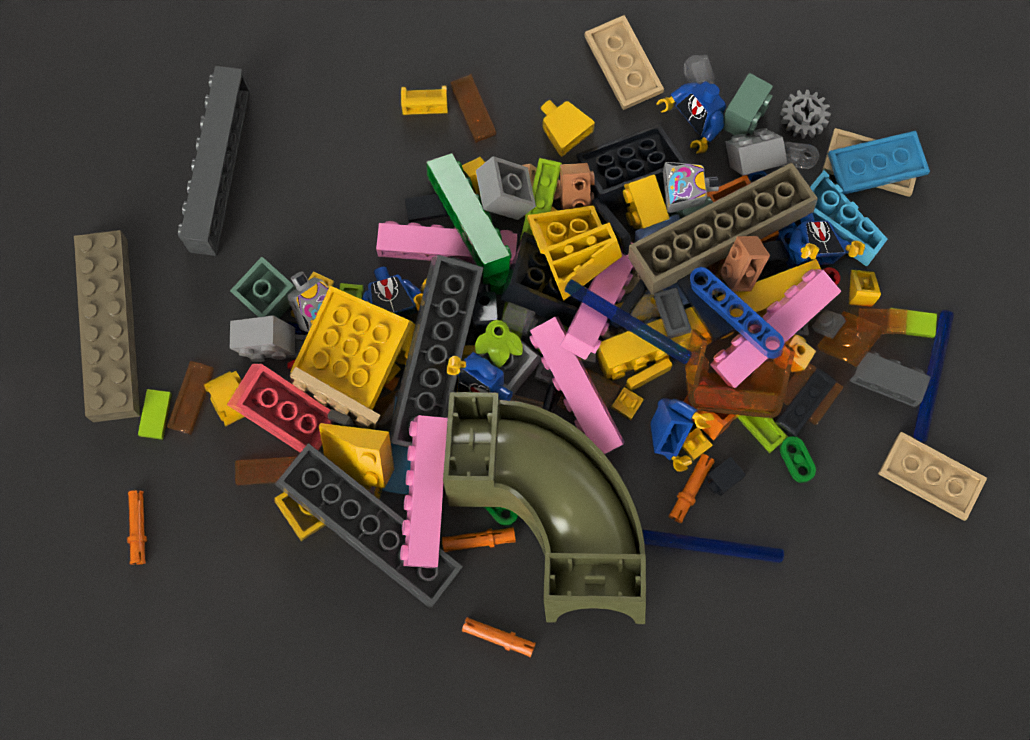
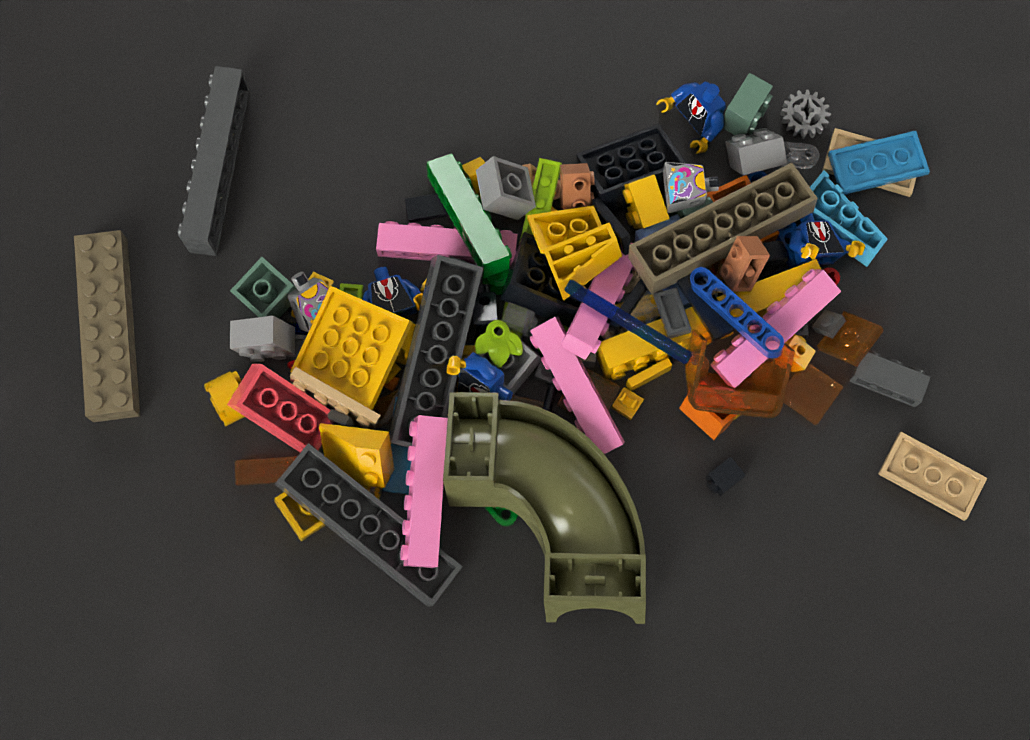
orange pin [127,490,147,565] -> none
lime tile [138,389,172,440] -> none
clear orange tile [167,361,214,435] -> none
yellow hinge [401,85,448,115] -> none
orange pin [442,527,516,552] -> none
clear orange tile [450,74,496,143] -> none
orange pin [462,617,536,658] -> none
yellow torso [541,100,595,157] -> none
tan plate [584,15,664,110] -> none
clear blue axle [642,530,784,563] -> none
blue torso [651,398,714,472] -> none
orange pin [669,454,715,523] -> none
yellow tile [682,427,713,461] -> none
clear brick [683,55,715,84] -> none
lime tile [738,402,788,453] -> none
black tile [776,367,837,437] -> none
green plate [780,436,816,483] -> none
yellow slope [849,270,881,307] -> none
clear orange tile [858,308,908,334] -> none
lime tile [887,308,937,338] -> none
clear blue axle [913,310,954,443] -> none

